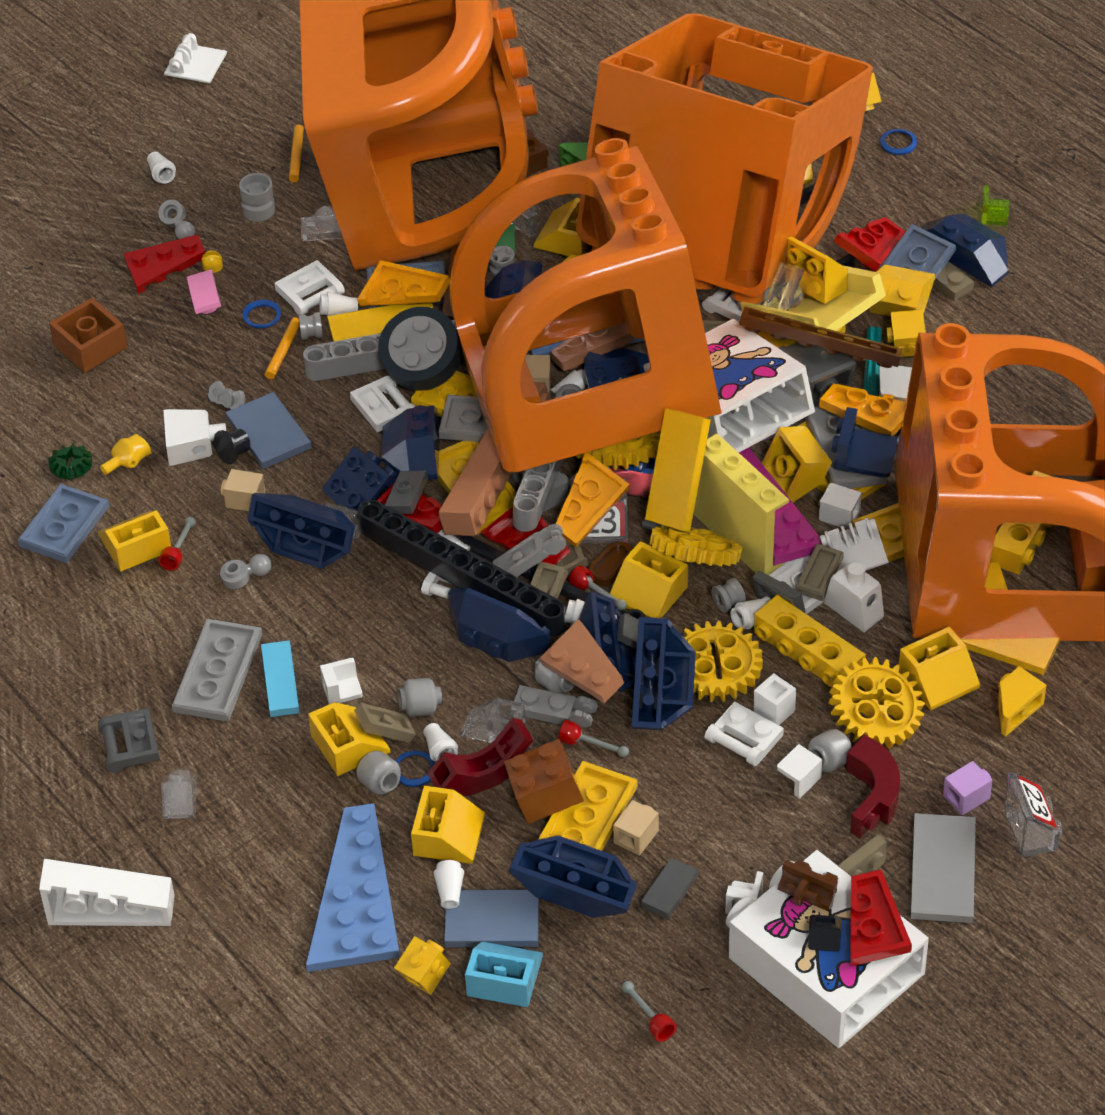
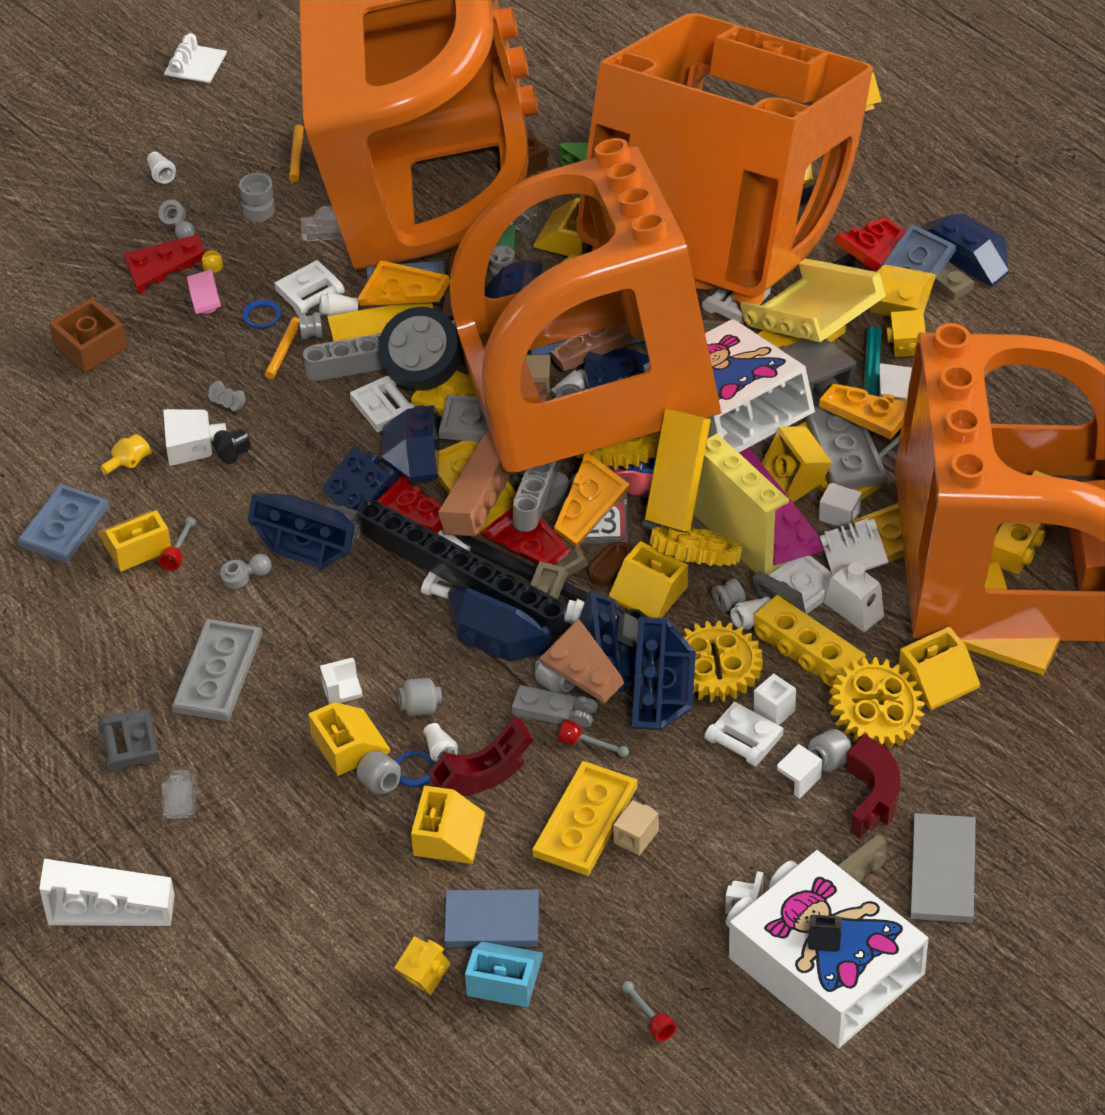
dark green gear [48,443,93,479] -> none
tan brick [221,469,266,511] -> none
sand blue tile [225,392,311,469] -> none
medium azure tile [261,640,299,717] -> none
medium blue wing [306,803,400,972] -> none
dark tan plate [354,703,416,743] -> none
dark grey plate [385,471,428,514] -> none
white cone [434,860,464,909] -> none
clear slope [460,698,526,743] -> none
light grey hinge [492,524,566,577] -> none
dark orange brick [504,739,584,824] -> none
dark blue wedge [509,835,637,918] -> none
red hinge [569,565,627,610] -> none
dark grey tile [641,858,698,920] -> none
reddish brown plate [739,307,903,368] -> none
clear tile [763,263,805,311] -> none
reddish brown hips [777,860,838,911] -> none
yellow slope [787,236,848,304] -> none
dark tan tile [796,544,844,601] -> none
dark blue bracket [831,407,898,478] -> none
red wing [850,870,912,967] -> none
blue piece [880,129,917,155] -> none
lavender brick [943,761,992,815] -> none
clear neon green panel [982,185,1010,226] -> none
yellow slope [998,666,1047,737] -> none
clear slope [1004,772,1063,857] -> none

